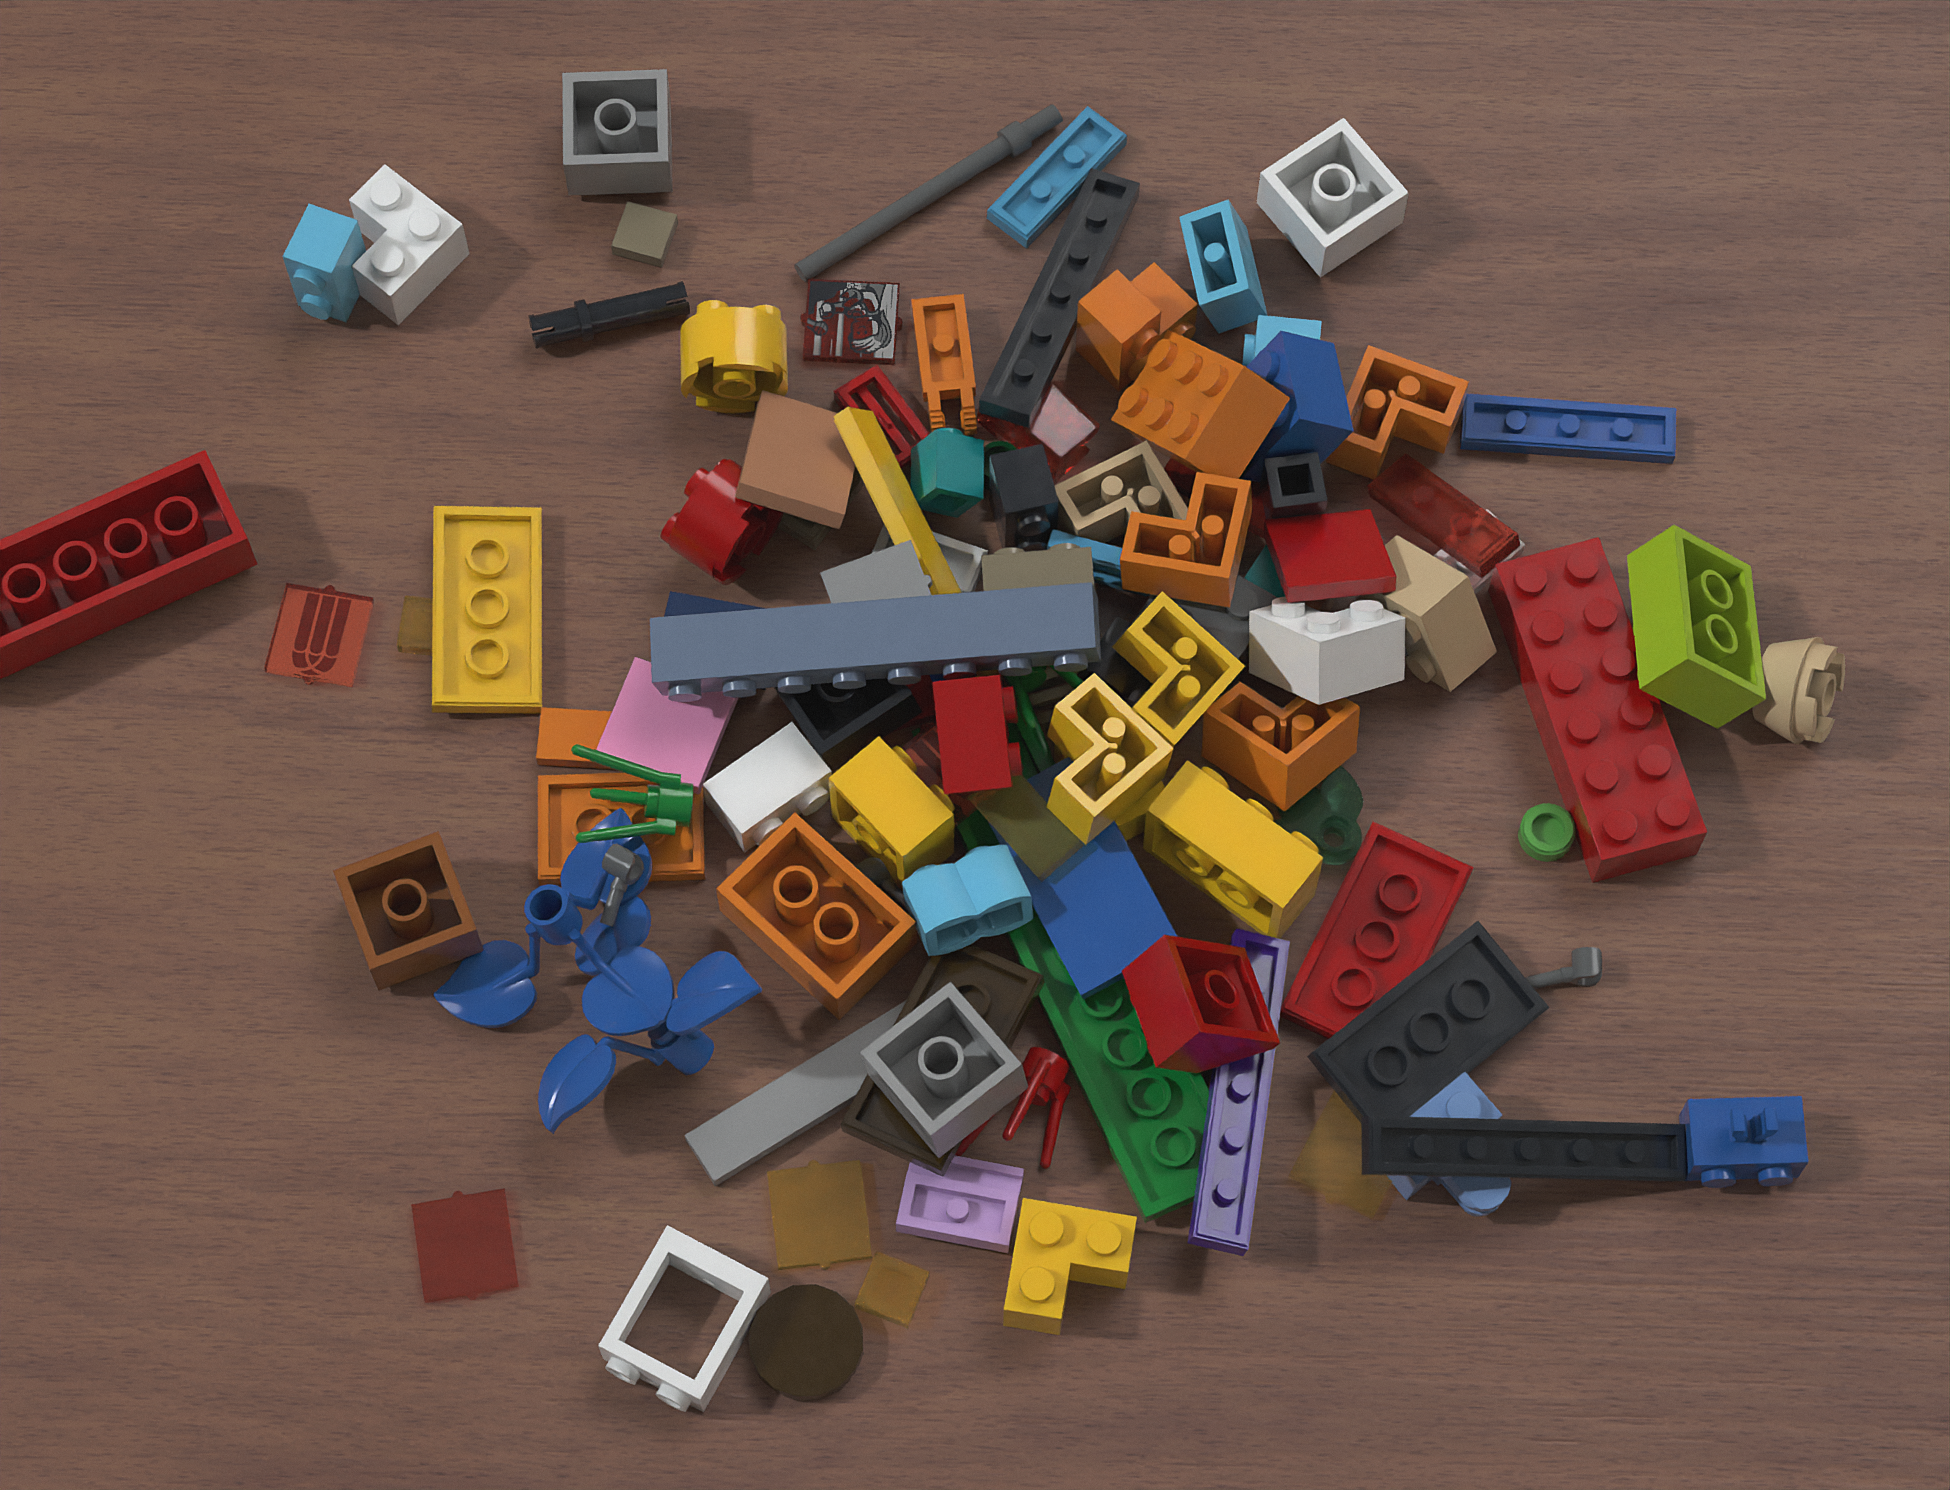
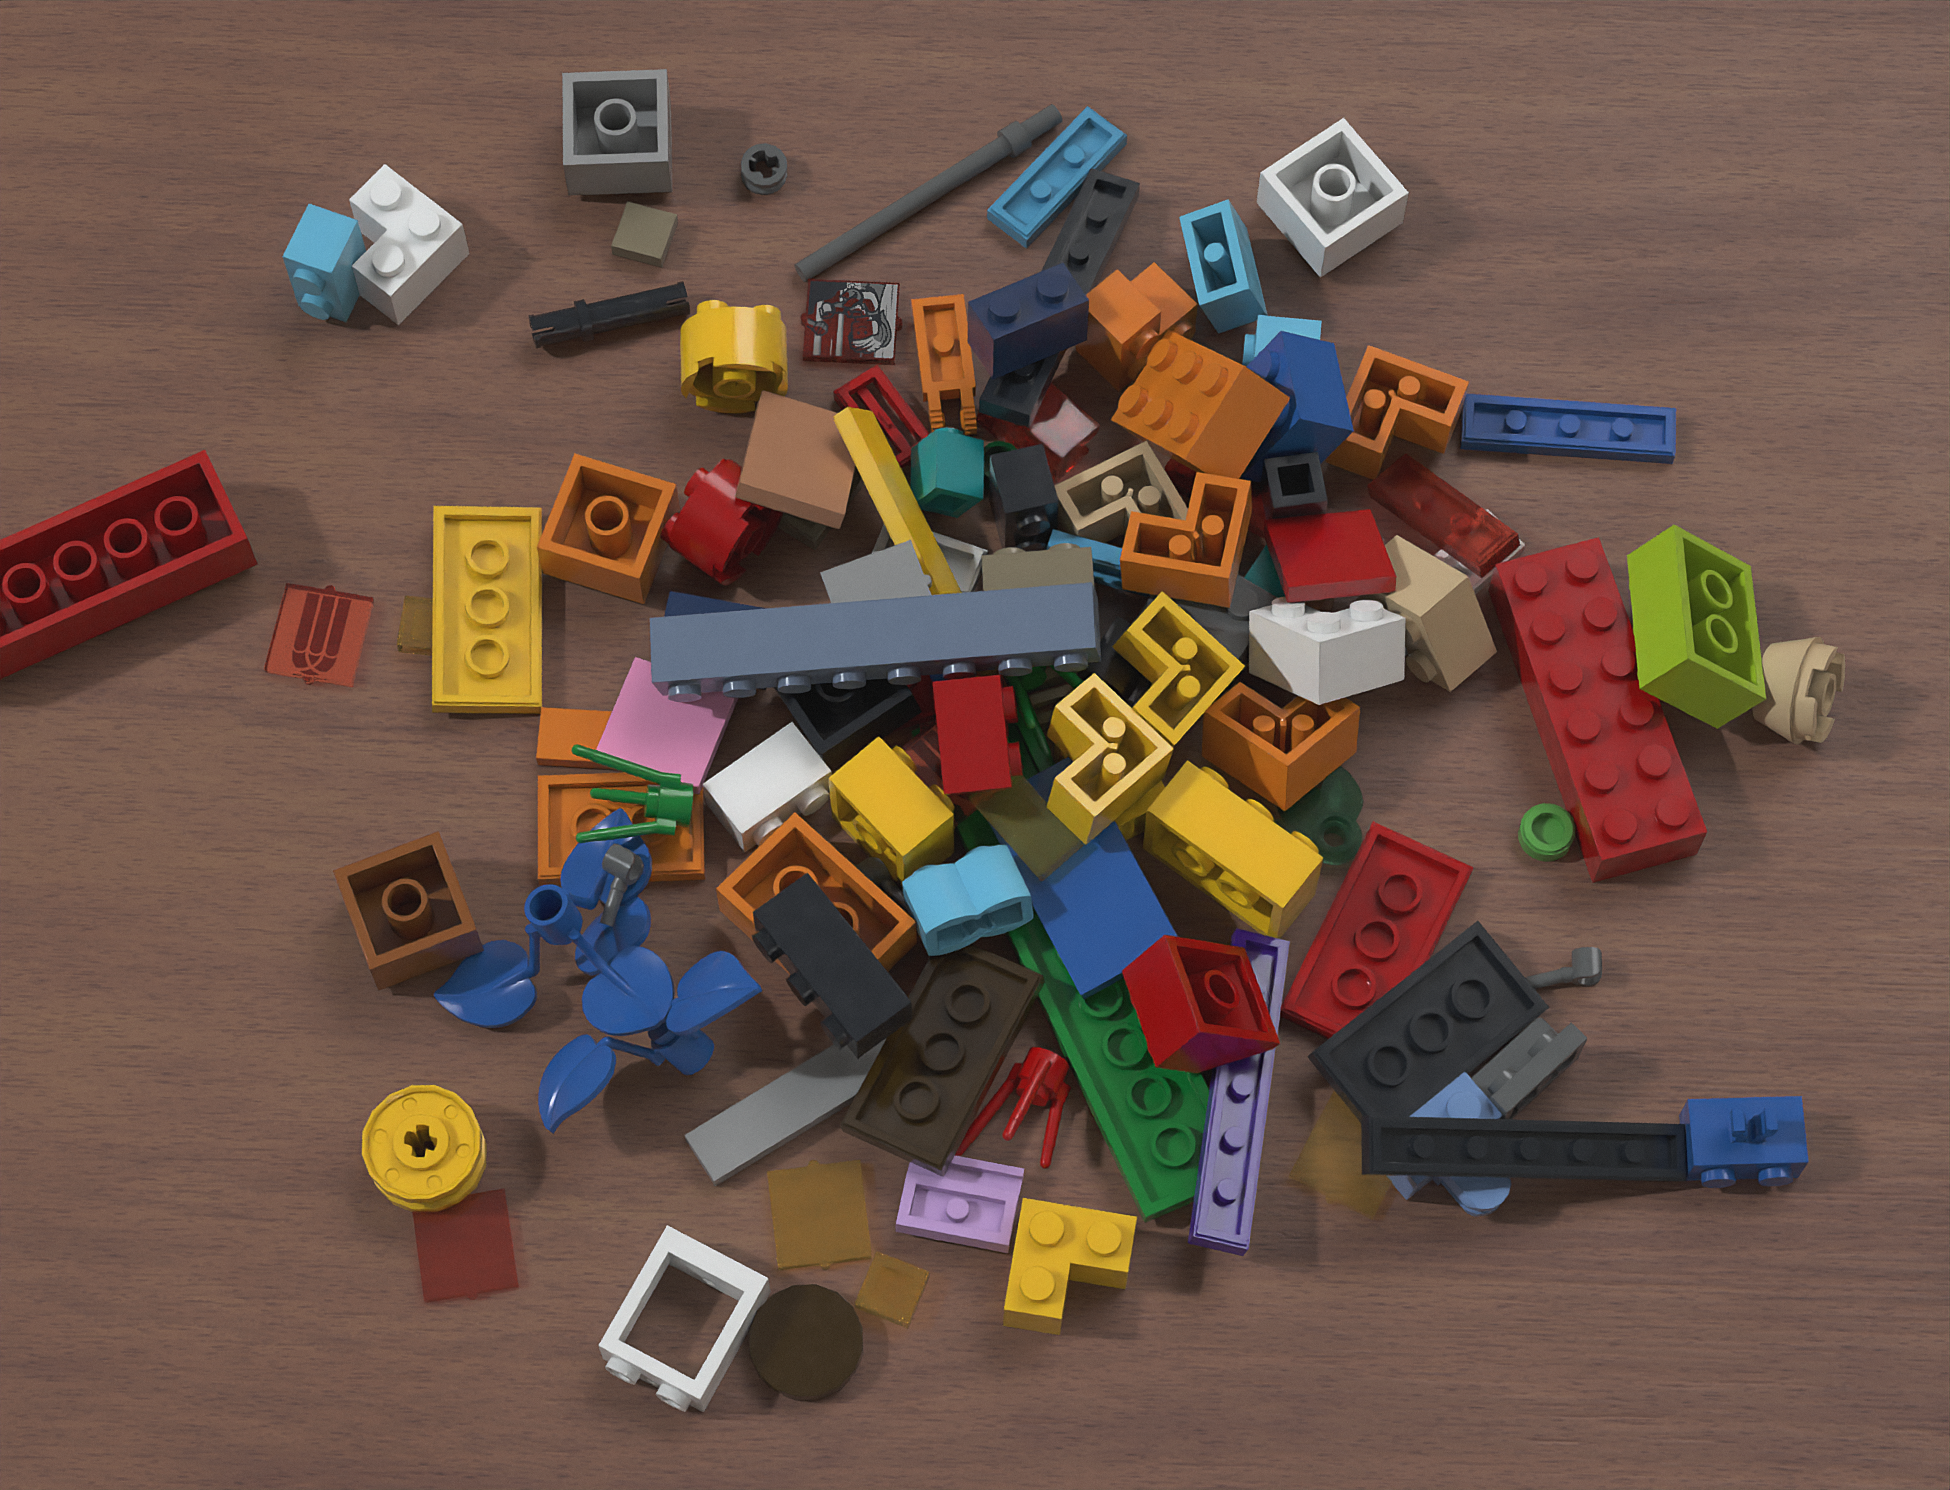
light grey brick [860,982,1028,1158] -> none
none -> yellow wheel [362,1085,487,1213]
none -> orange brick [537,453,681,604]
none -> dark grey bush [741,143,787,195]
none -> black brick [752,872,912,1059]
none -> dark blue brick [968,263,1089,380]
none -> dark grey bracket [1471,1018,1587,1119]

